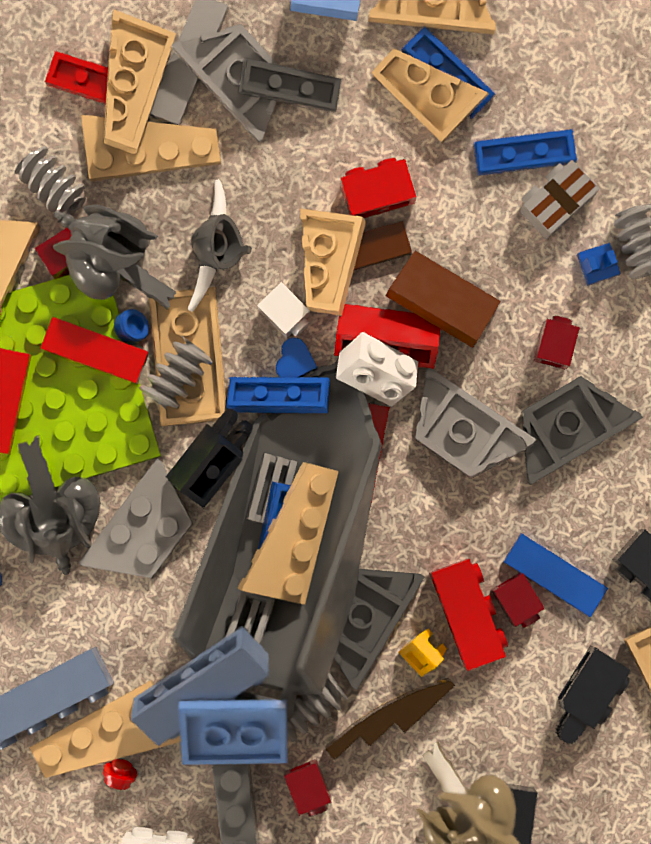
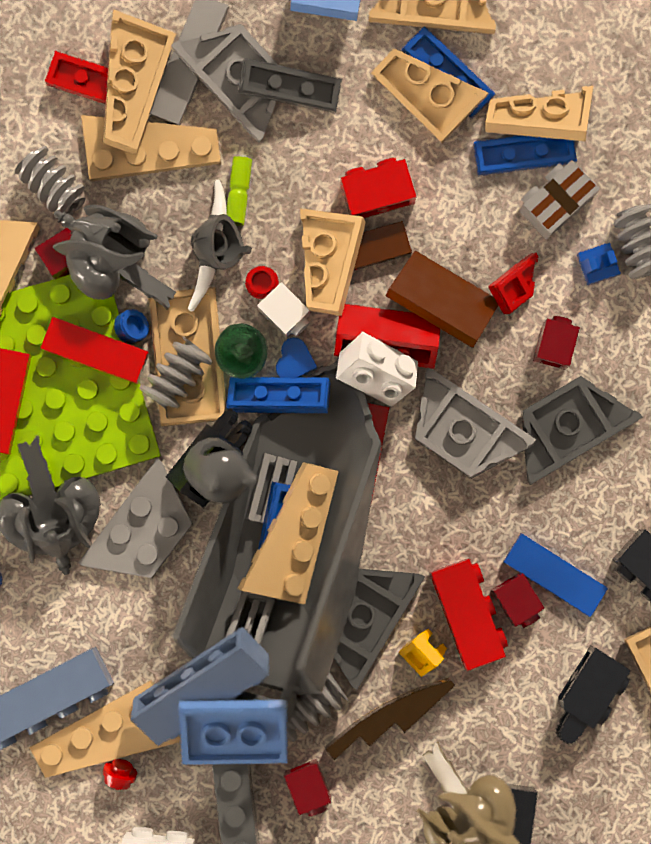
none -> dark grey piece [183,438,257,503]
none -> clear green piece [215,323,268,379]
none -> lime piece [226,156,253,226]
none -> red plate [245,266,279,300]
none -> tan wing [485,85,594,141]
none -> red tile [488,252,539,315]

